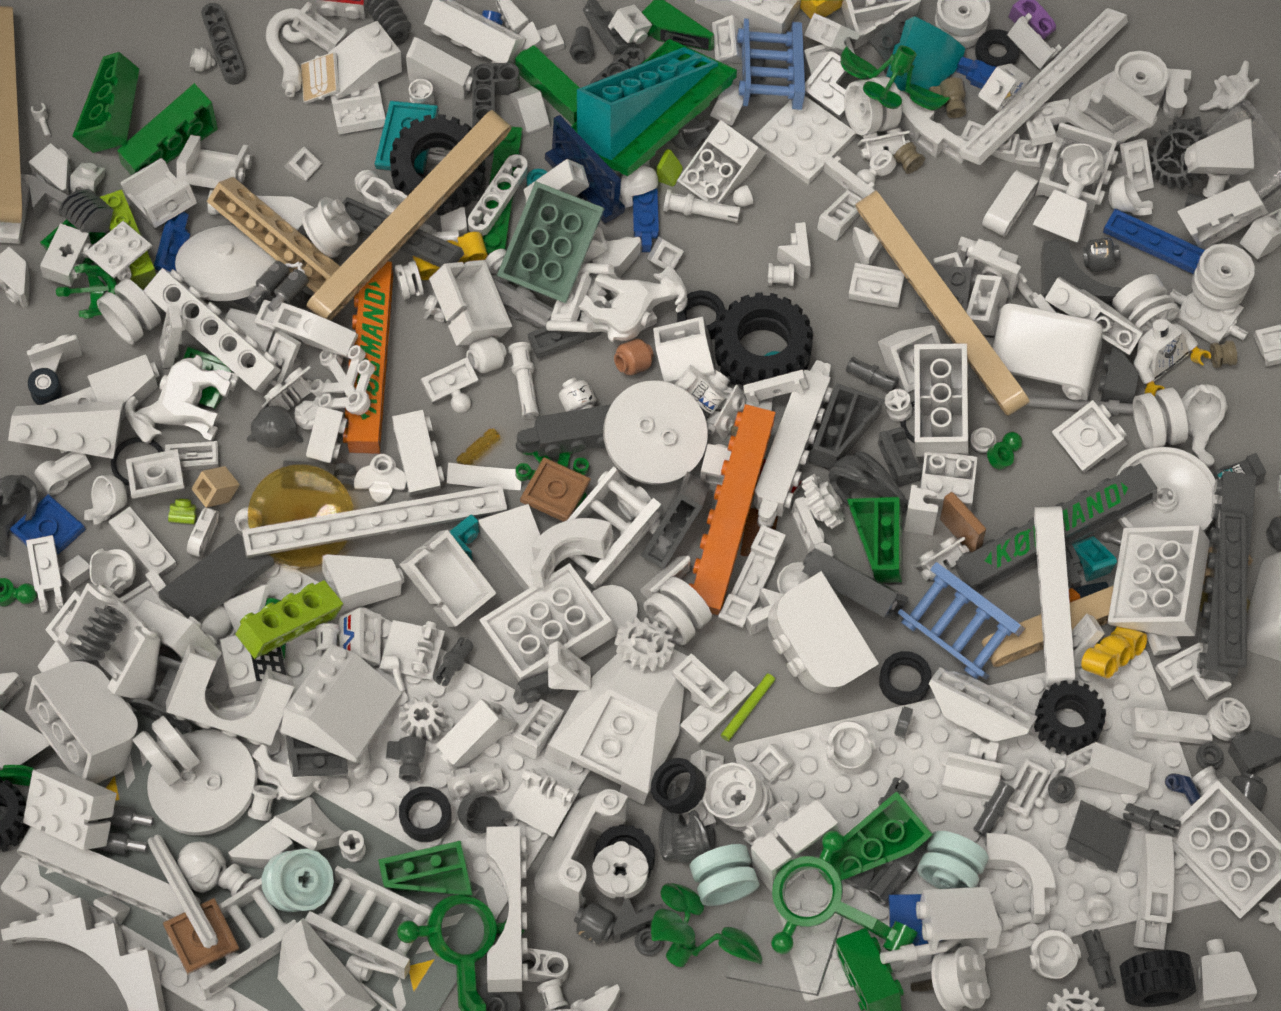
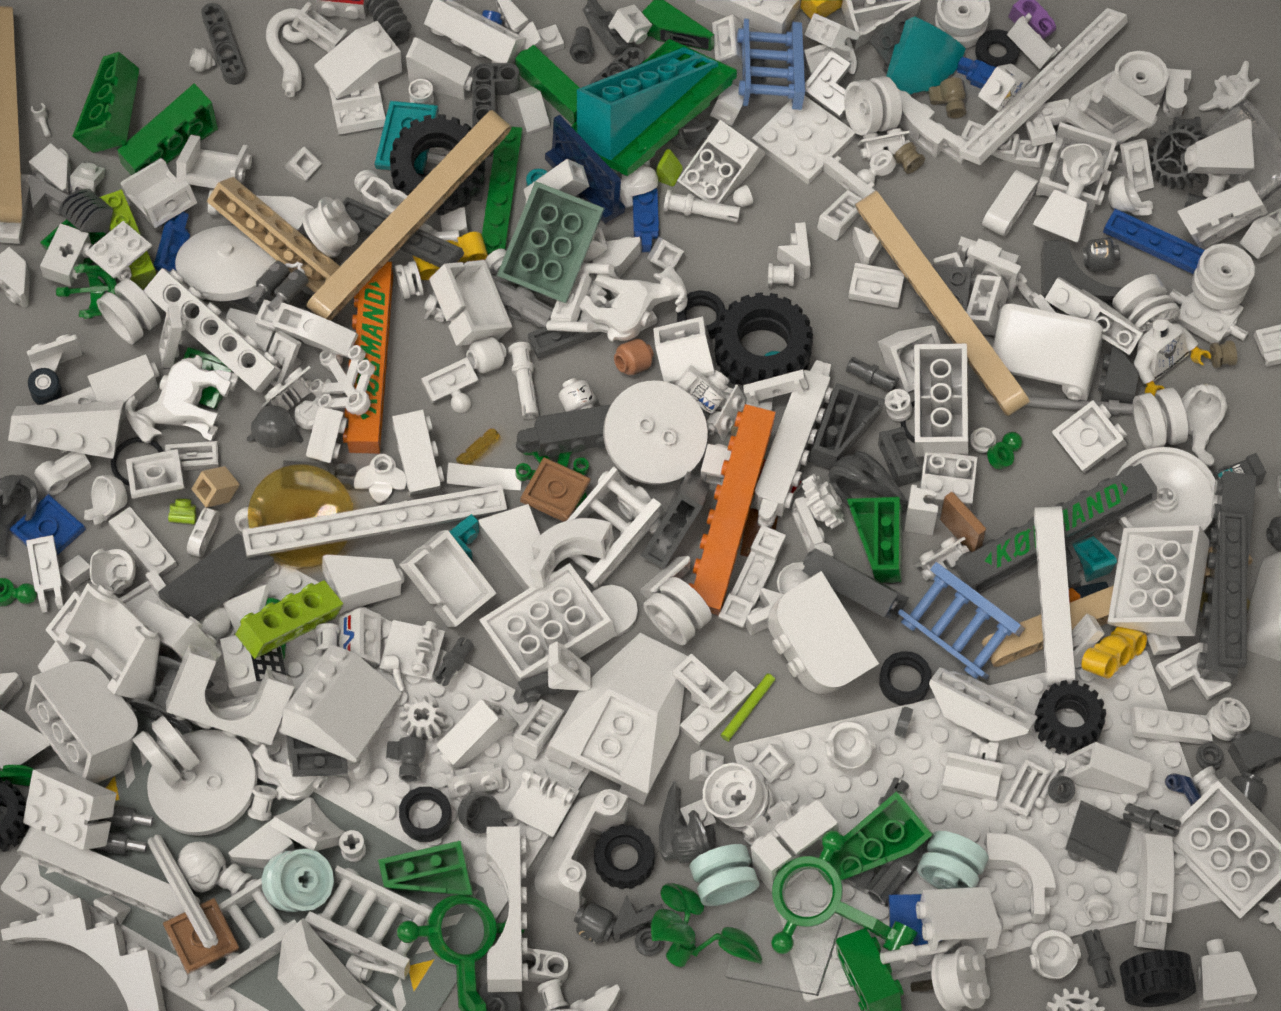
dark grey piece [71,605,128,666] -> none
piece [301,52,339,104] -> none
white beam [468,154,528,236] -> none
white plate [592,841,648,899] -> none
white gear [614,617,674,671] -> none
black tyre [651,758,706,814] -> none
green plant [840,45,950,110] -> none
dark grey pin [973,781,1015,837] -> none

